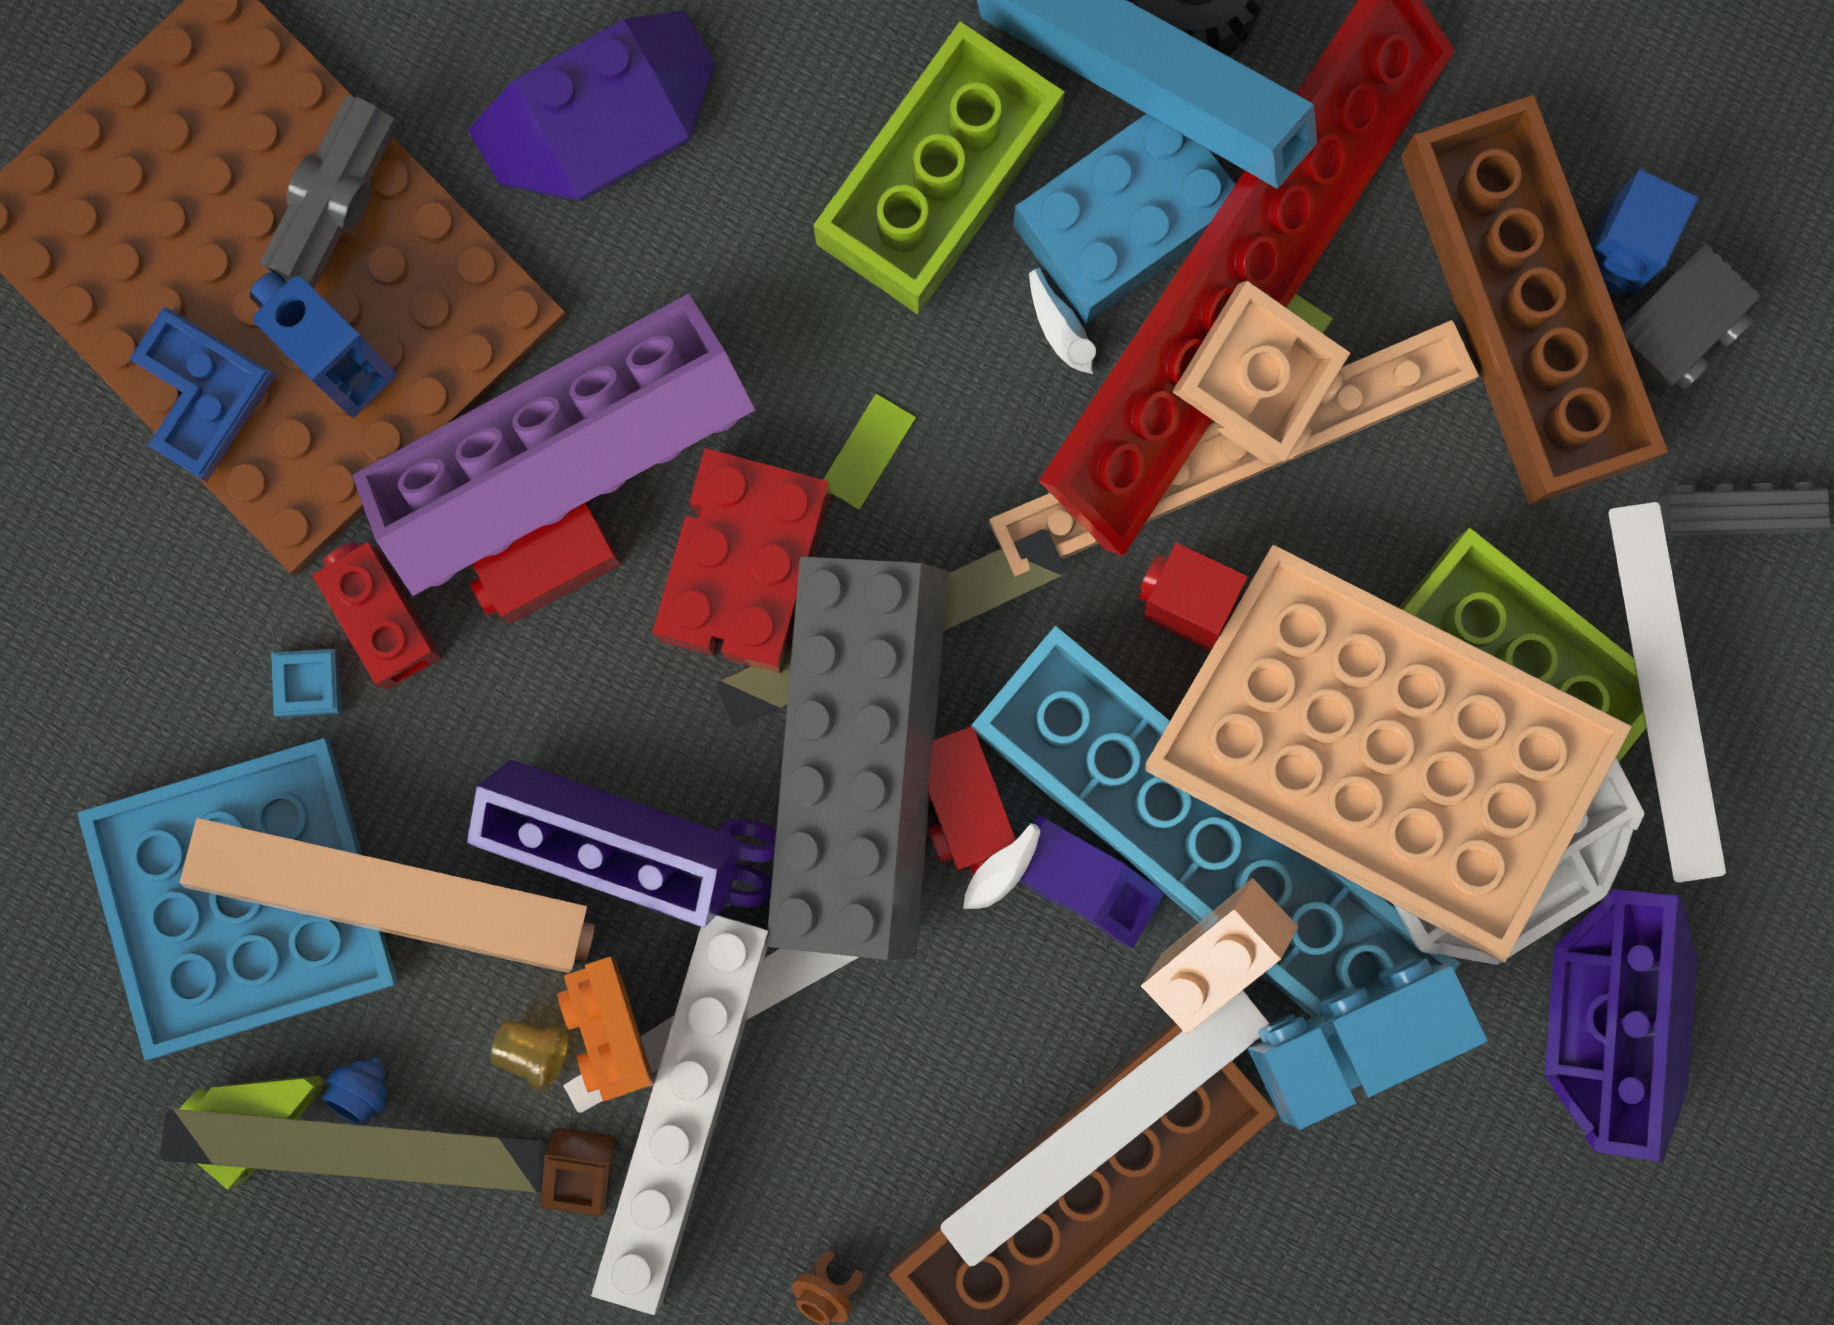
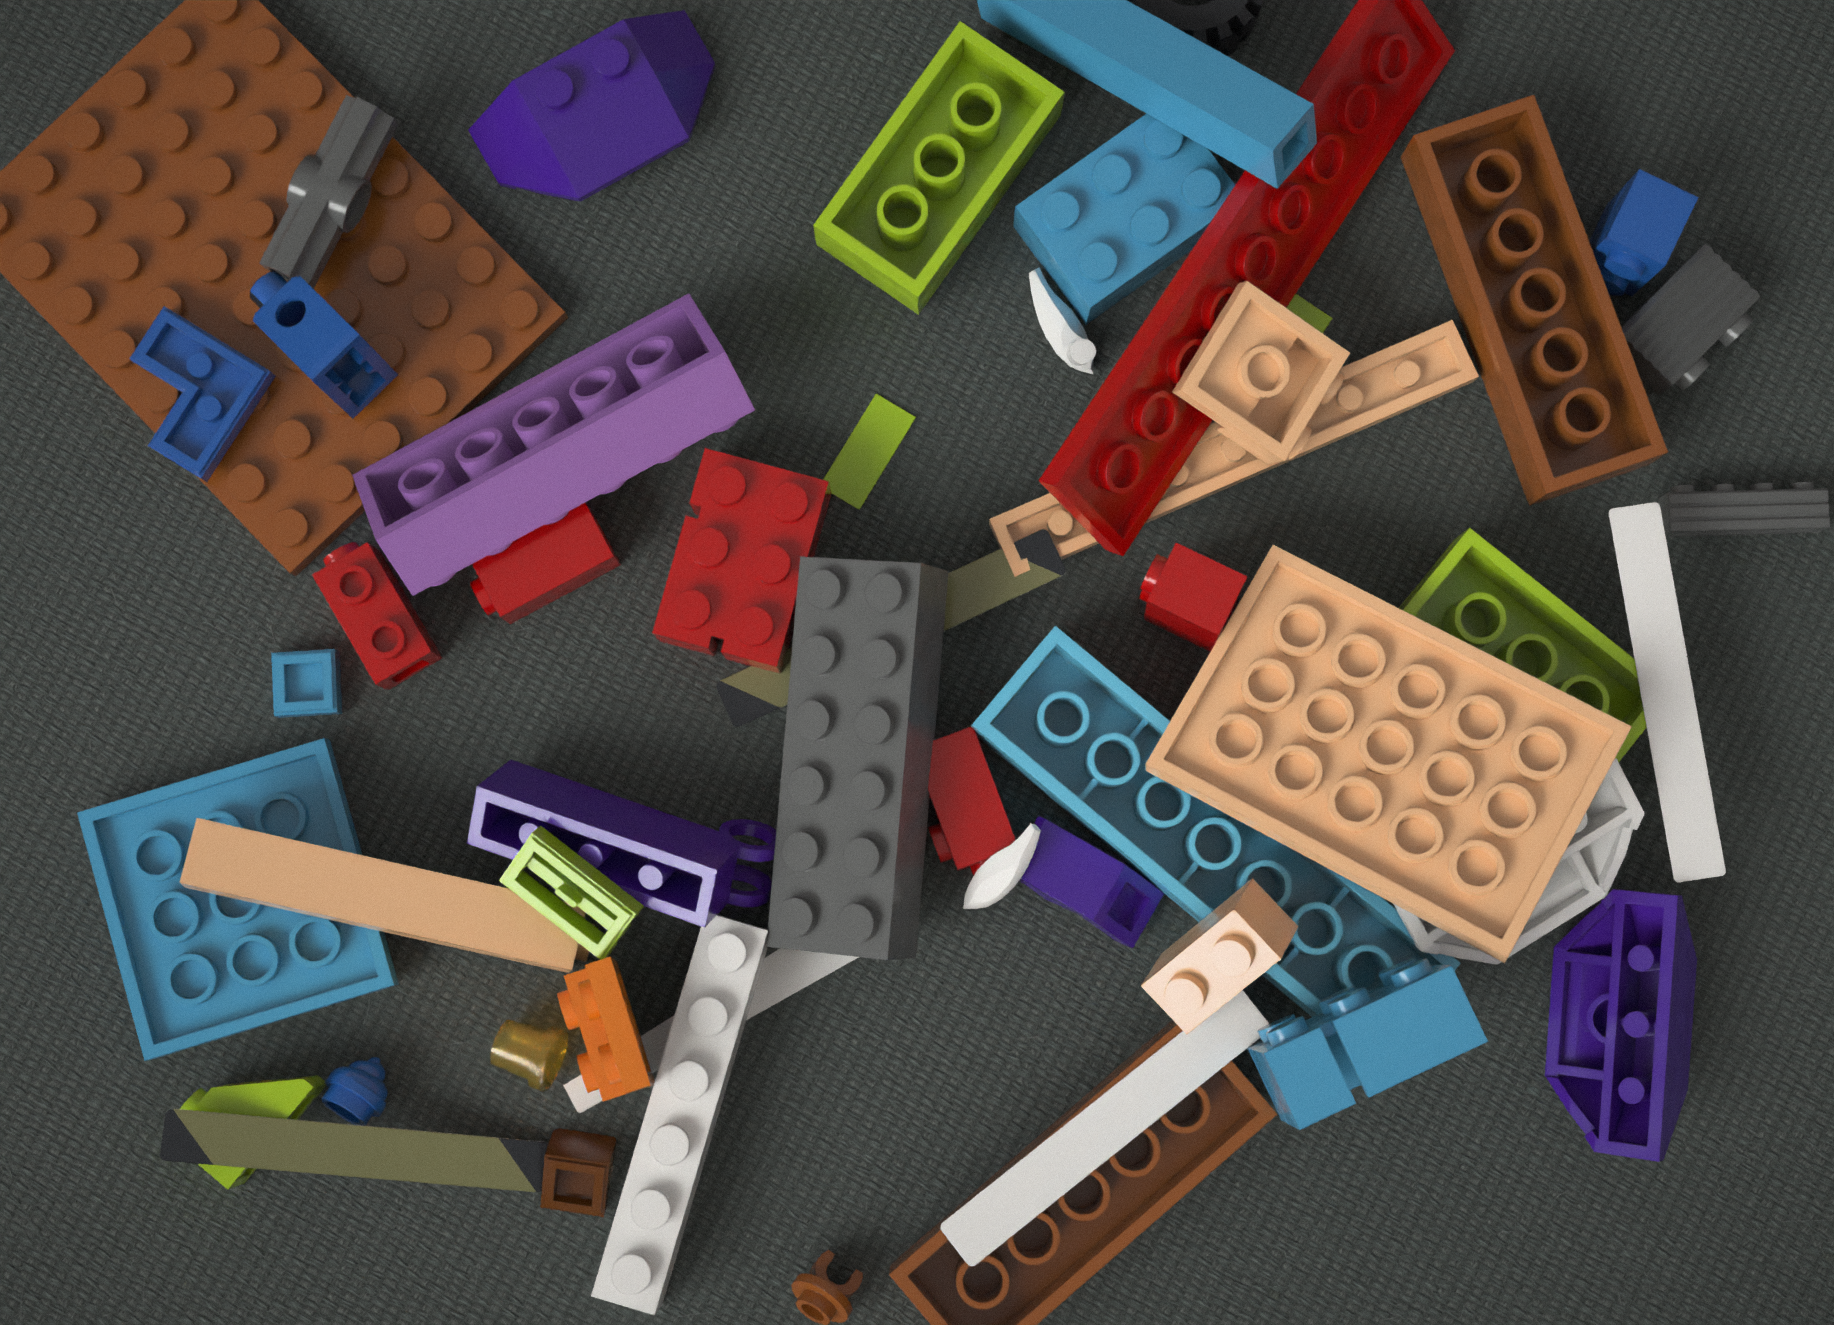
none -> lime tile [499,826,644,960]

